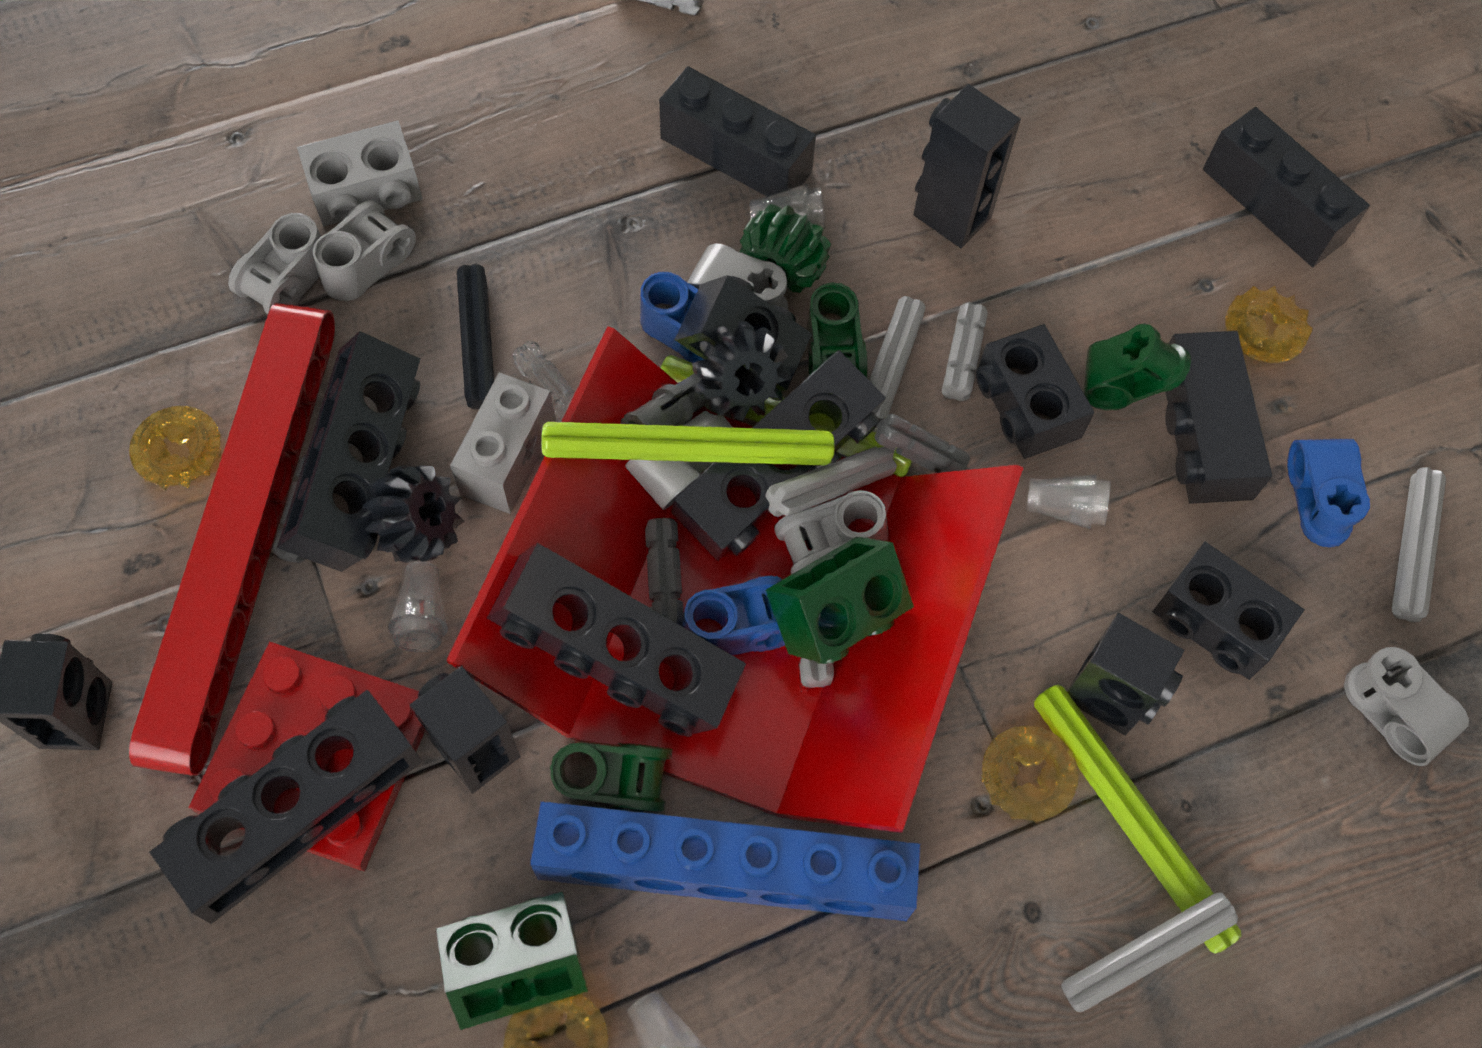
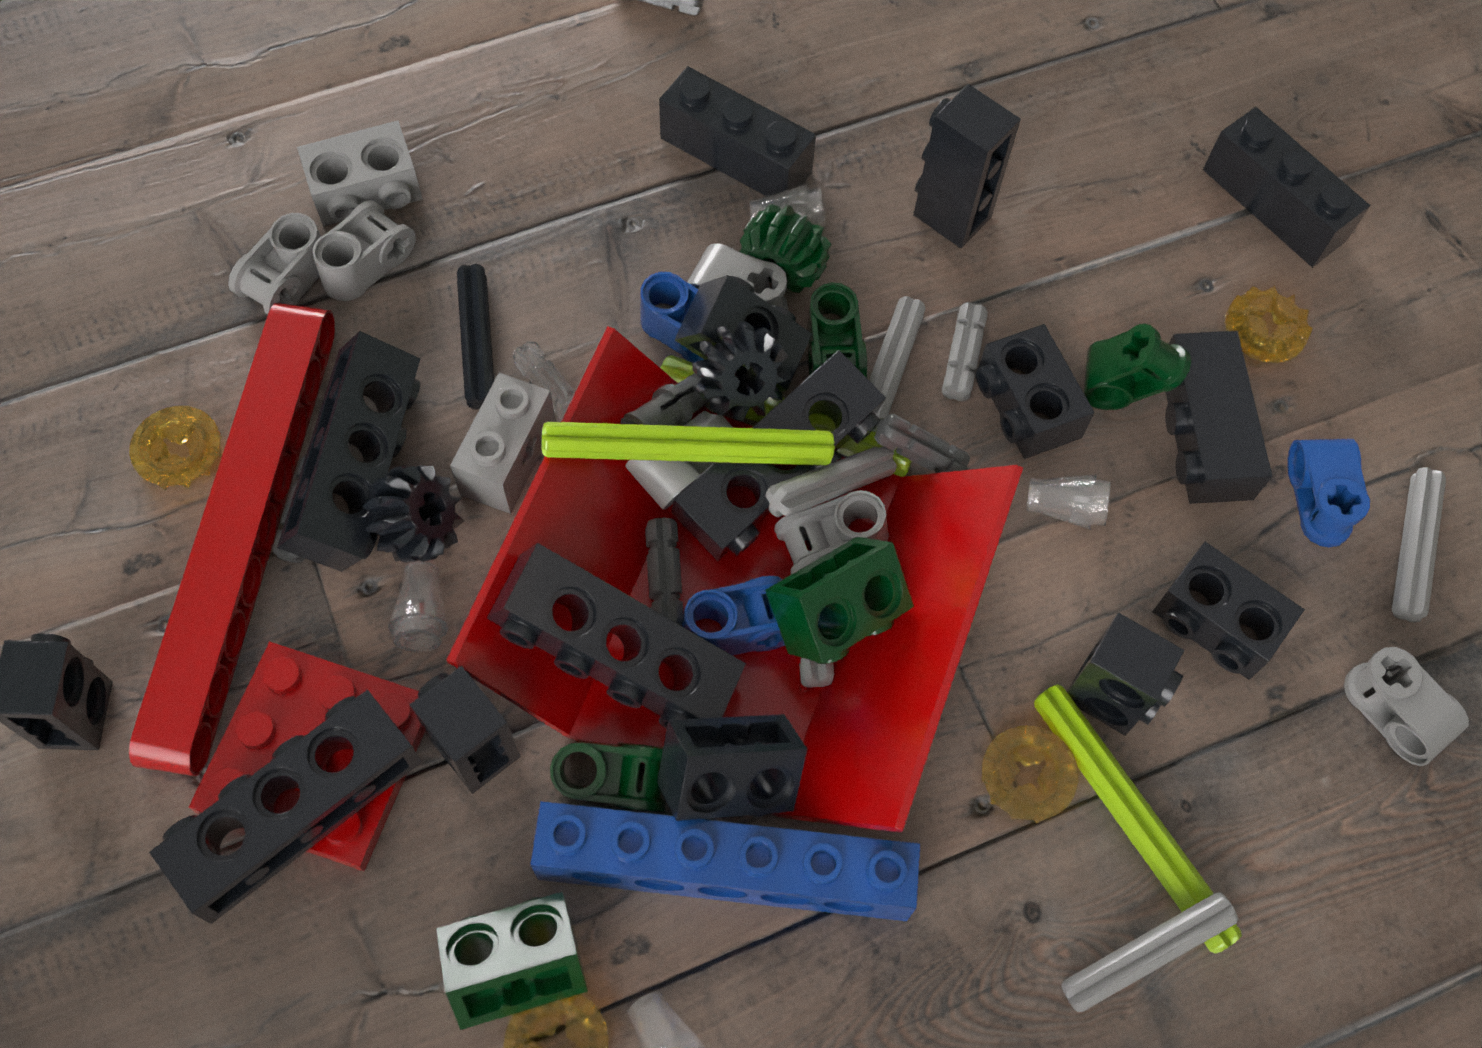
none -> black brick [657,714,807,821]

